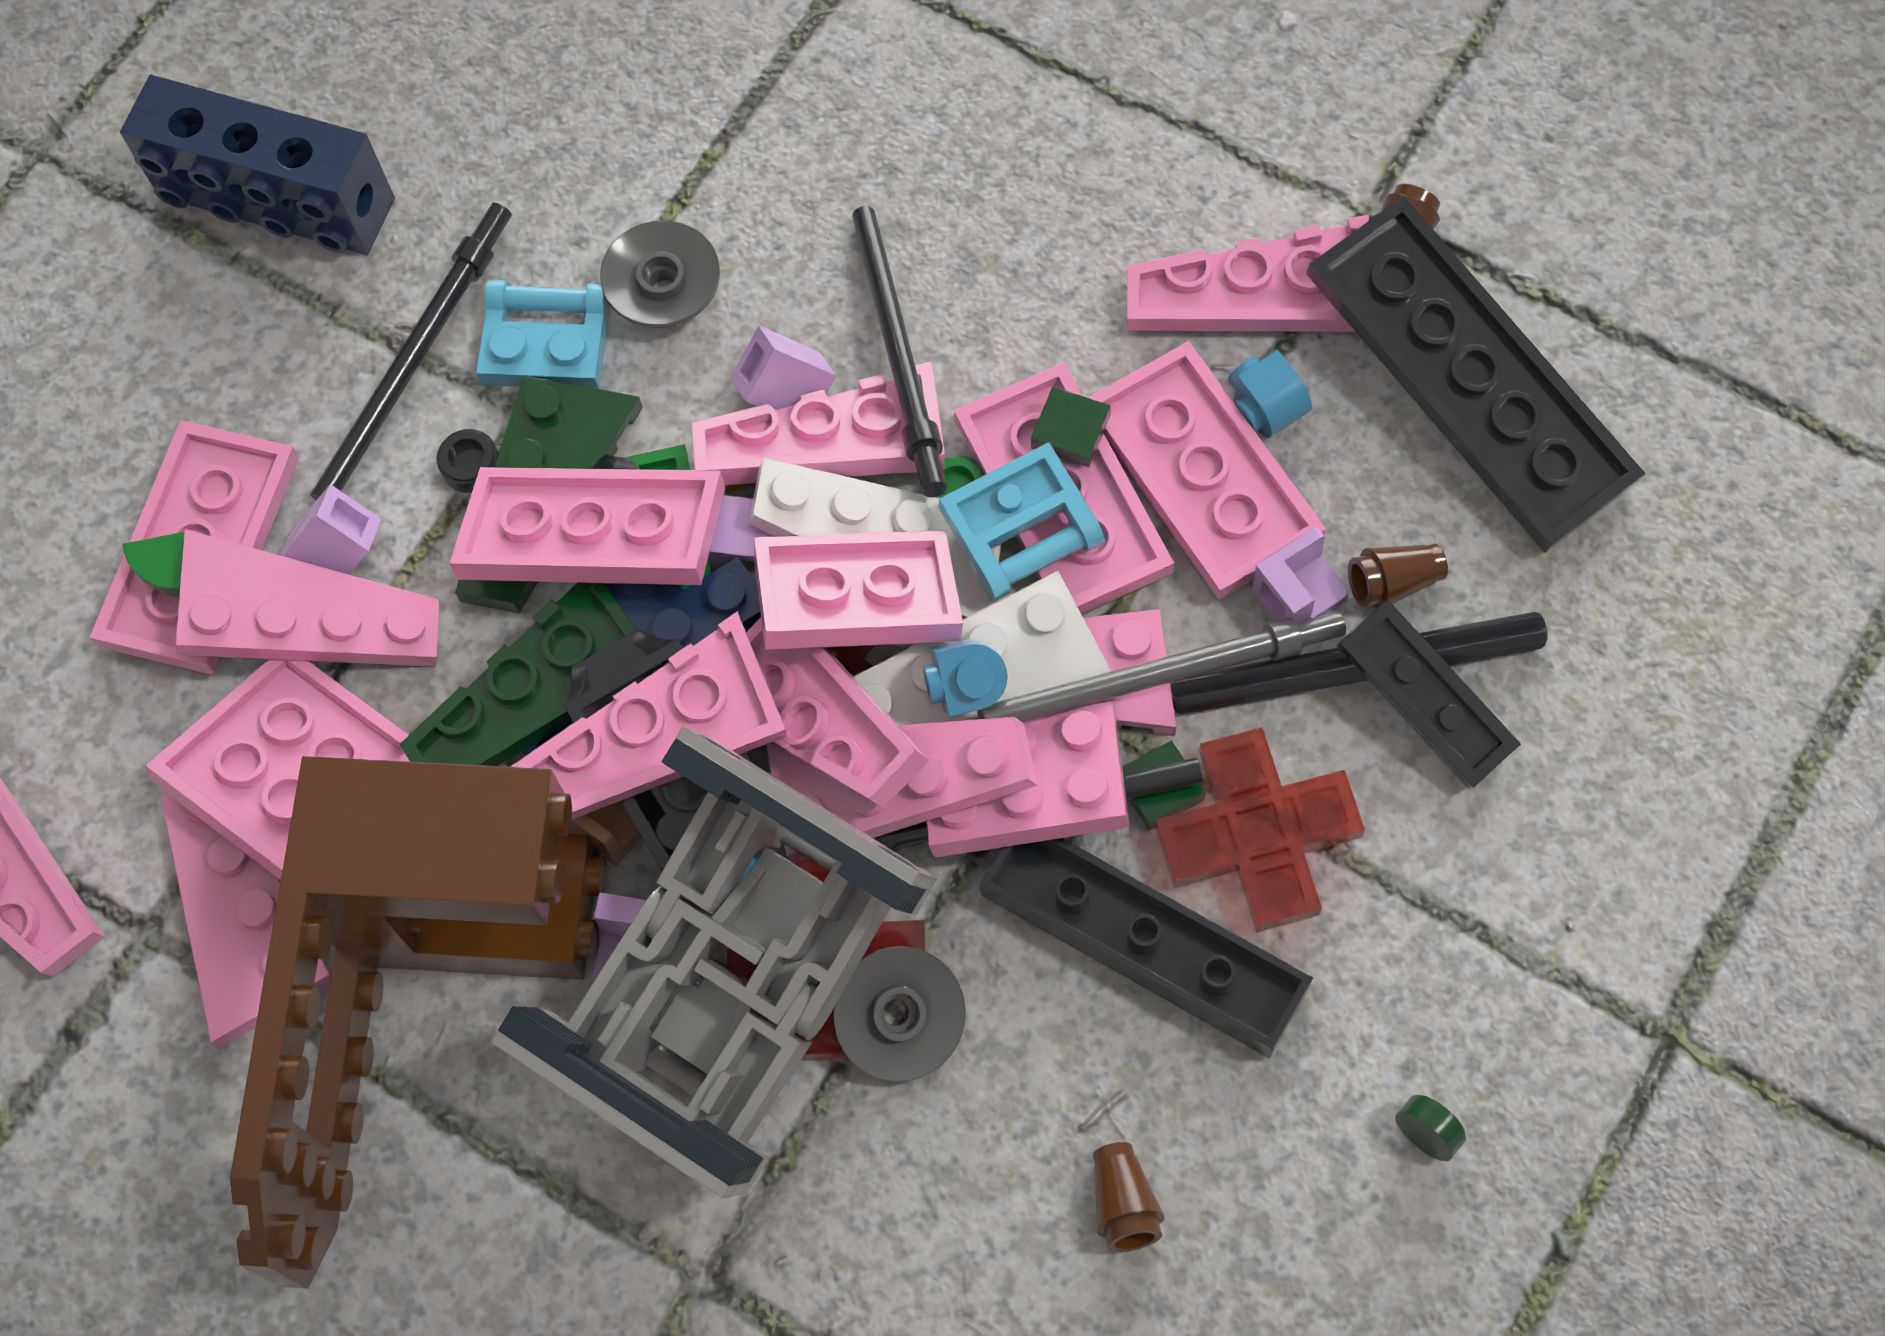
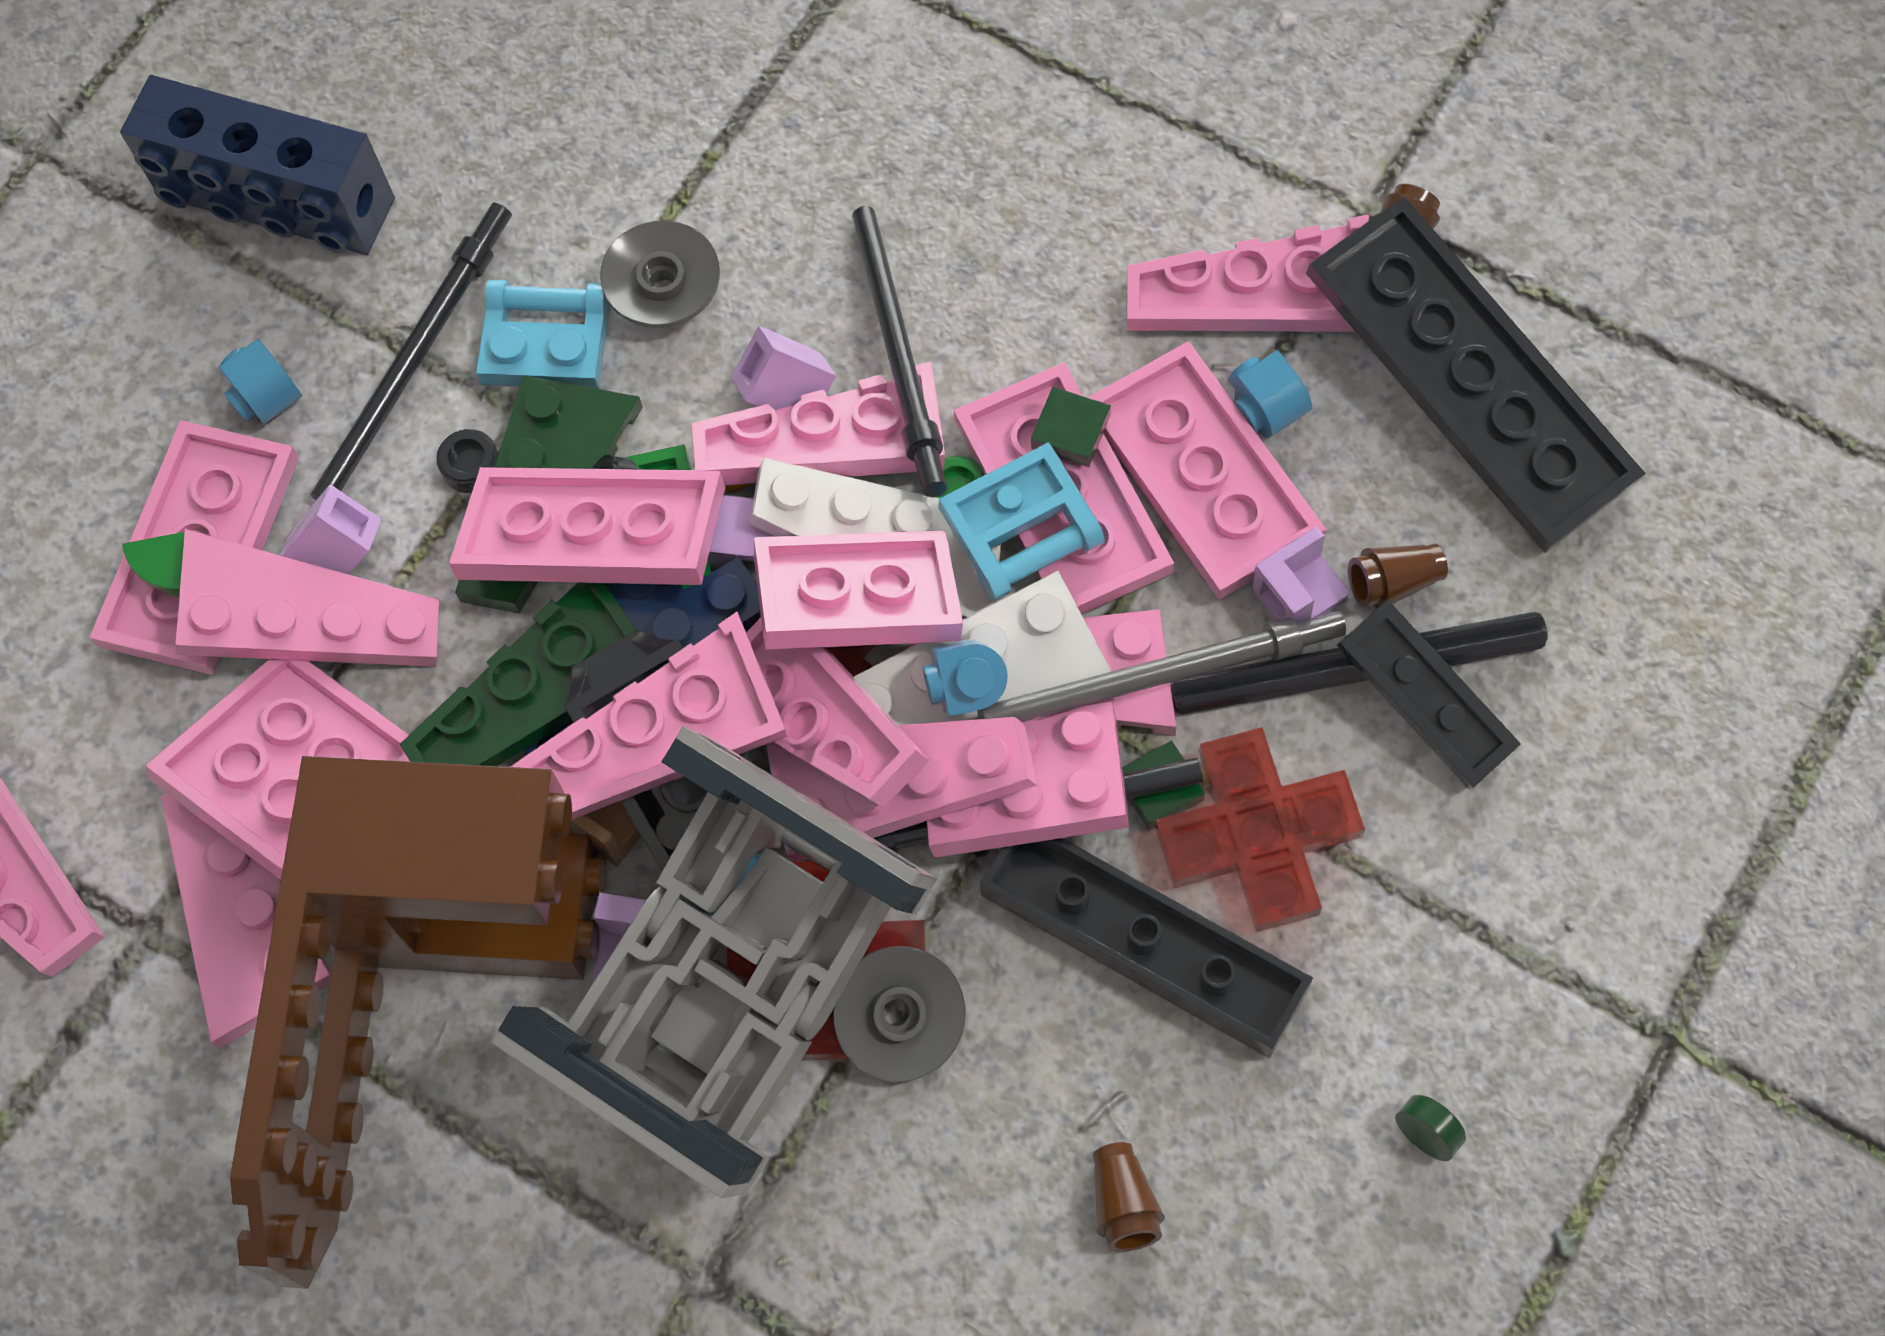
none -> dark azure plate [219,339,303,425]

